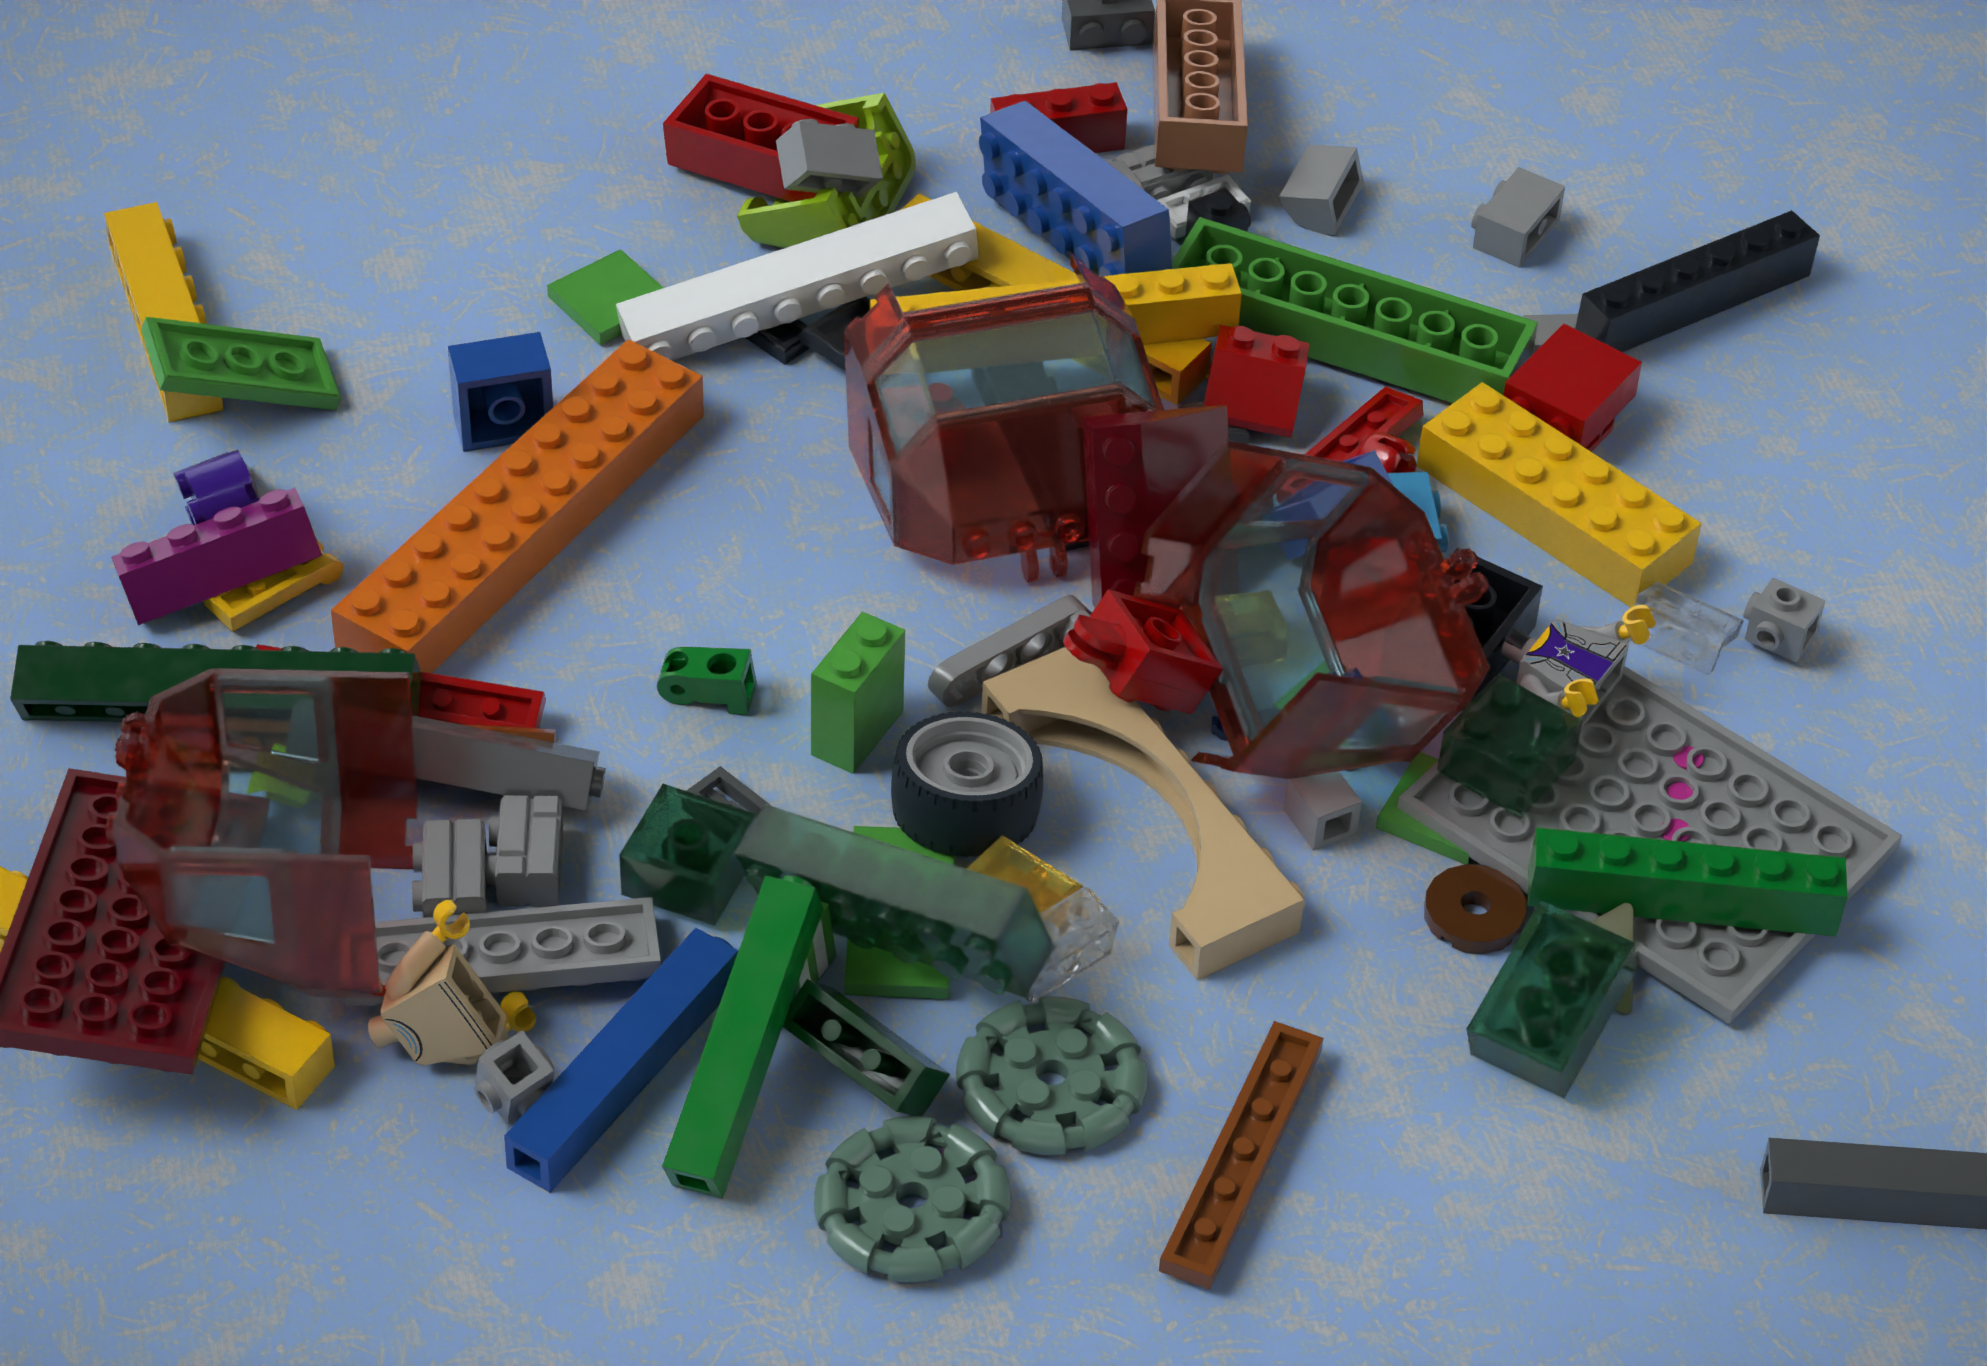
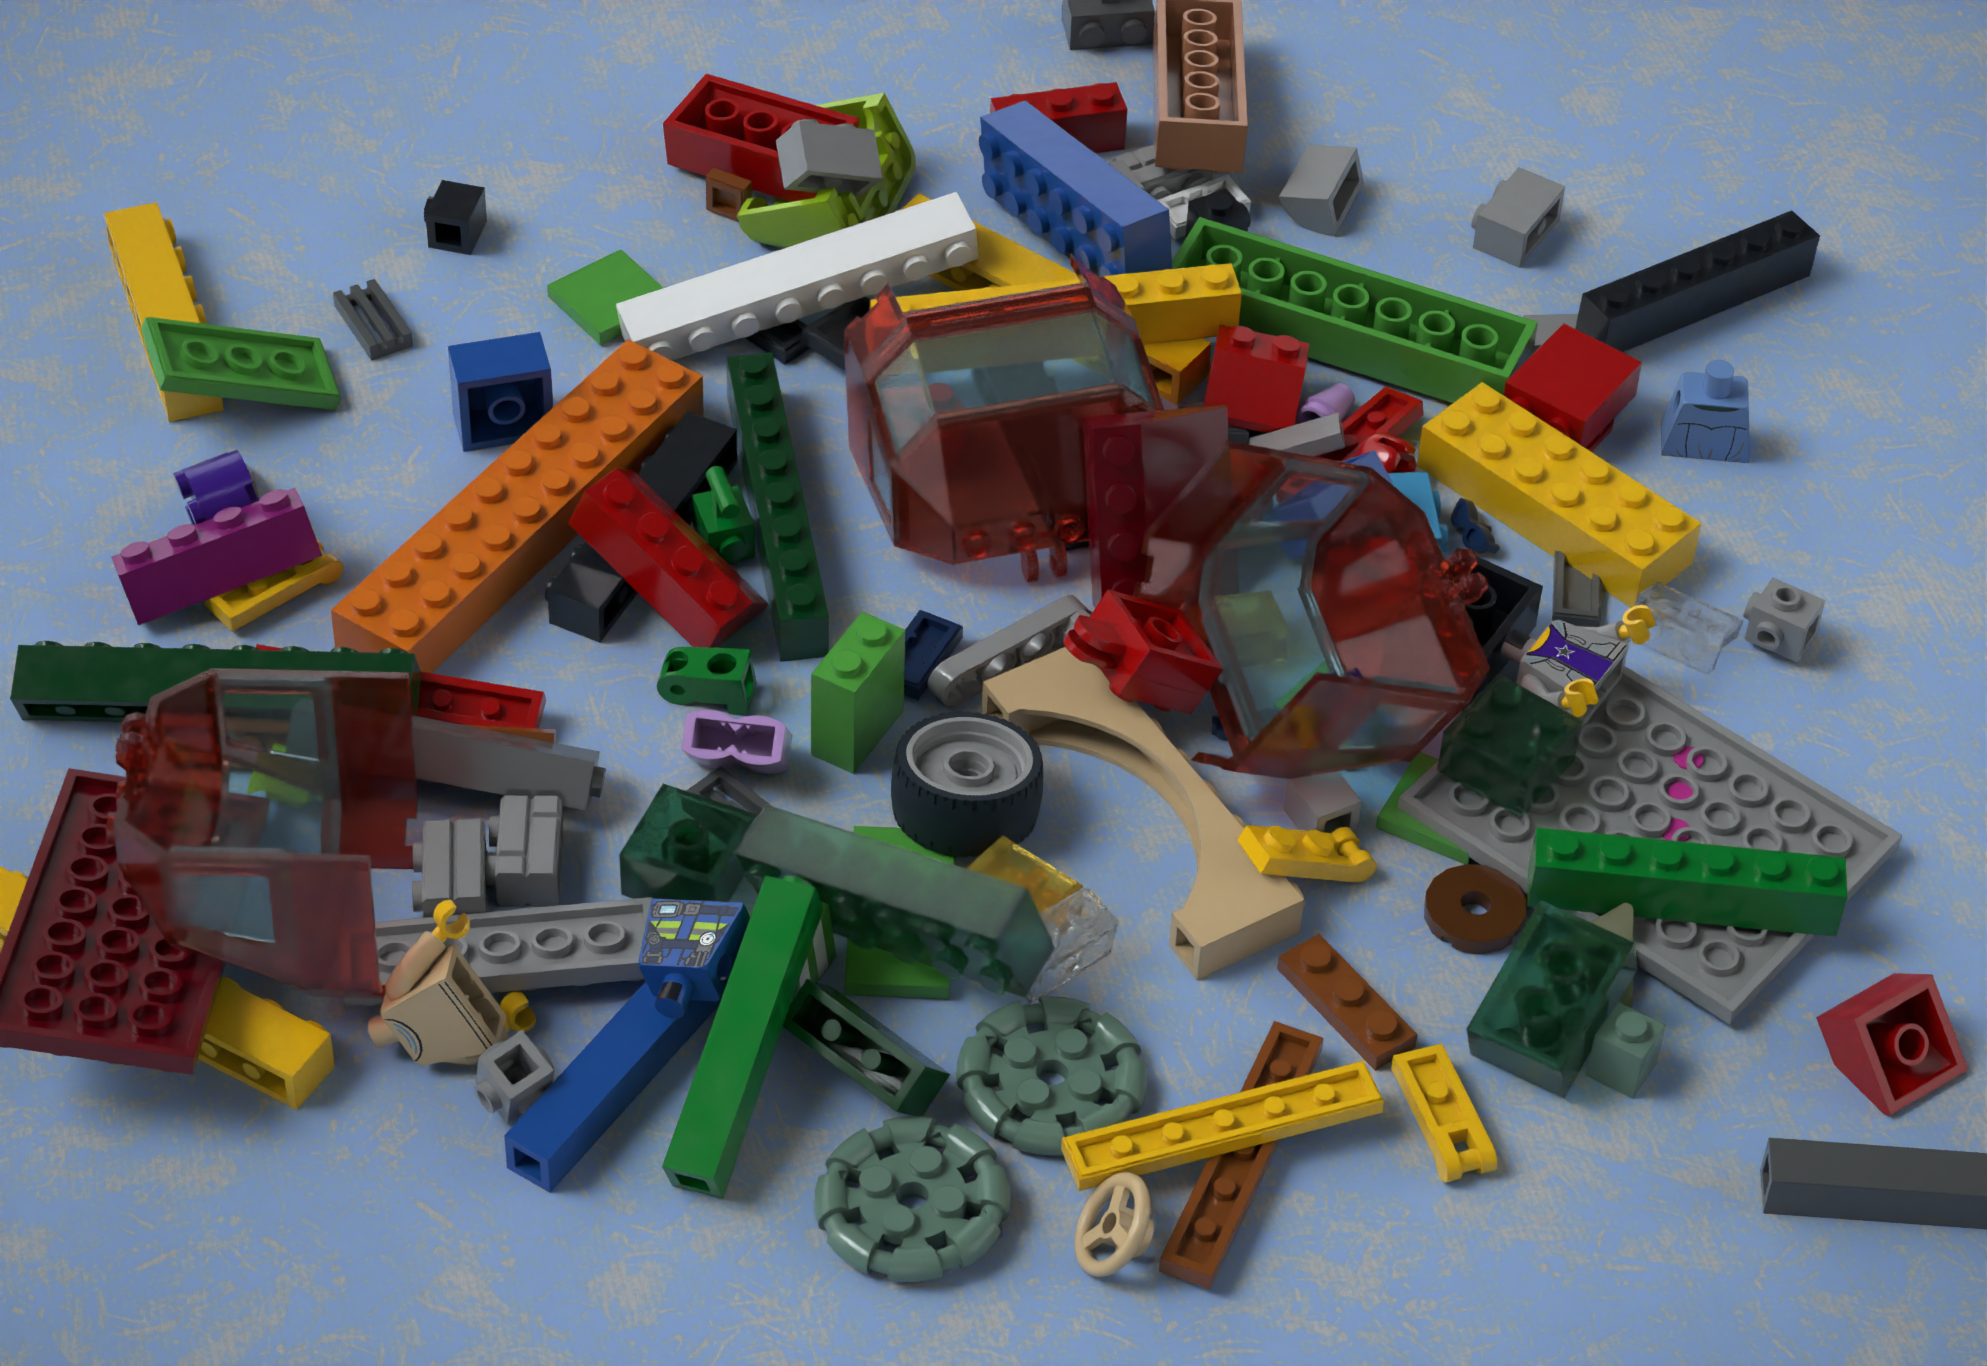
none -> dark grey tile [333,279,413,360]
none -> black brick [424,180,487,255]
none -> black brick [545,411,738,643]
none -> red slope [568,468,769,648]
none -> torso [638,899,750,1018]
none -> lavender brick [681,710,792,774]
none -> green brick [692,466,755,563]
none -> dark orange tile [706,167,752,221]
none -> dark green brick [726,352,829,662]
none -> dark blue plate [904,610,963,700]
none -> yellow tile [1061,1061,1384,1191]
none -> tan piece [1074,1172,1154,1277]
none -> yellow plate [1237,825,1377,883]
none -> light grey tile [1249,413,1345,470]
none -> dark orange plate [1277,934,1418,1070]
none -> lavender cone [1295,383,1355,425]
none -> yellow plate [1391,1043,1497,1183]
none -> dark blue piece [1451,497,1500,554]
none -> dark grey tile [1551,550,1602,627]
none -> sand green brick [1586,1002,1666,1099]
none -> medium blue torso [1661,360,1750,463]
none -> red slope [1816,973,1969,1115]

